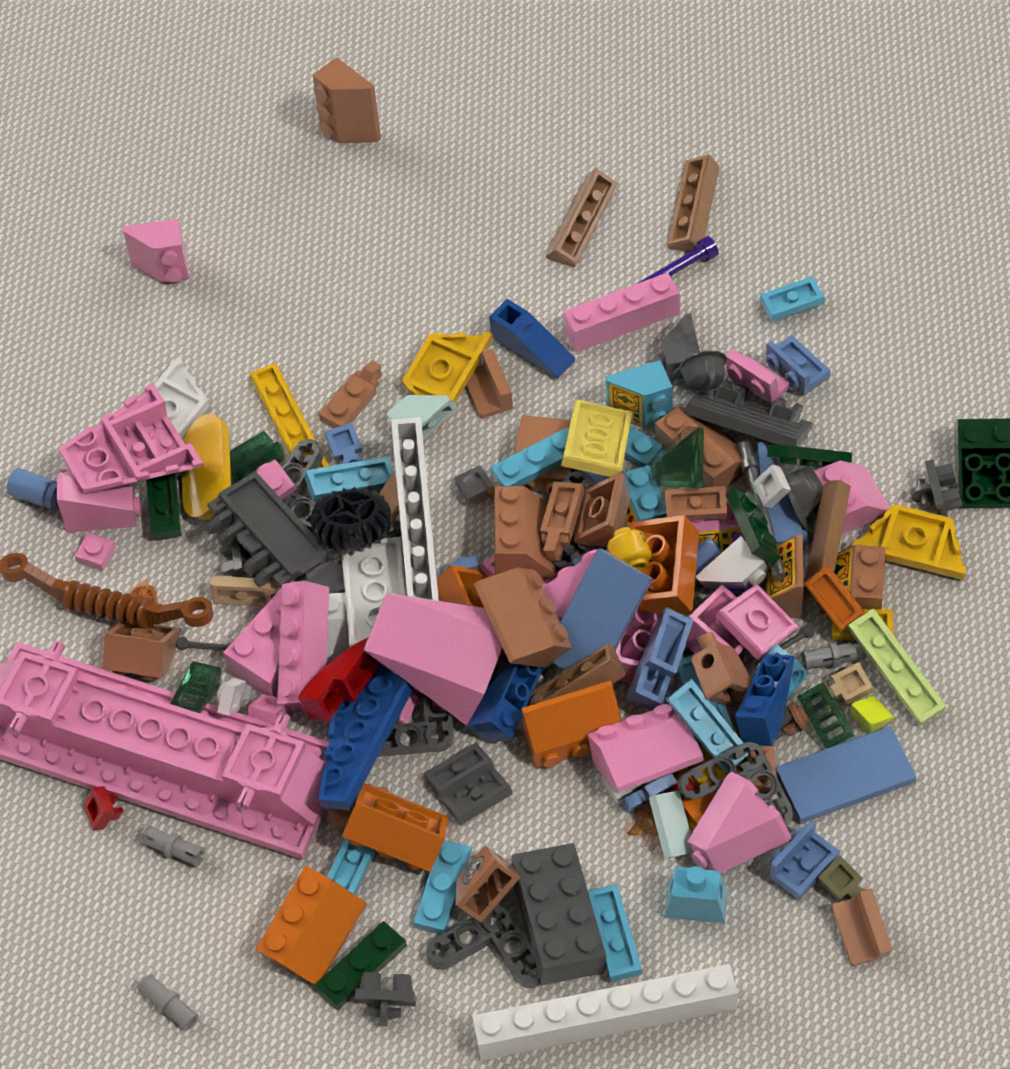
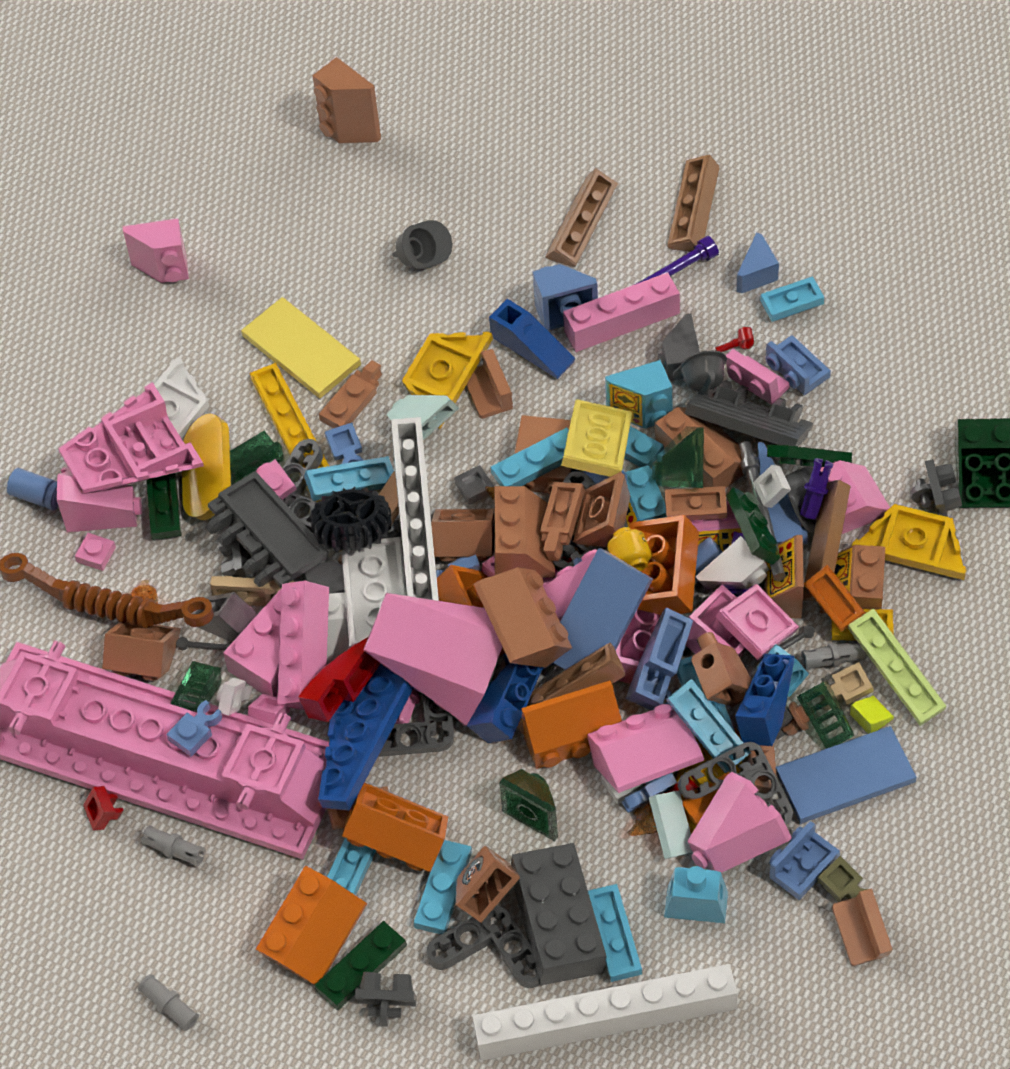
dark grey slope [424,743,513,825] -> none
none -> medium blue plate [166,700,222,757]
none -> flat silver slope [192,592,258,641]
none -> light yellow tile [241,297,361,399]
none -> dark grey piece [392,220,453,269]
none -> nougat slope [431,508,494,561]
none -> clear green slope [499,769,558,841]
none -> medium blue slope [532,264,598,331]
none -> red hand [715,327,754,352]
none -> medium blue slope [737,232,779,293]
none -> dark purple axle [800,458,834,519]

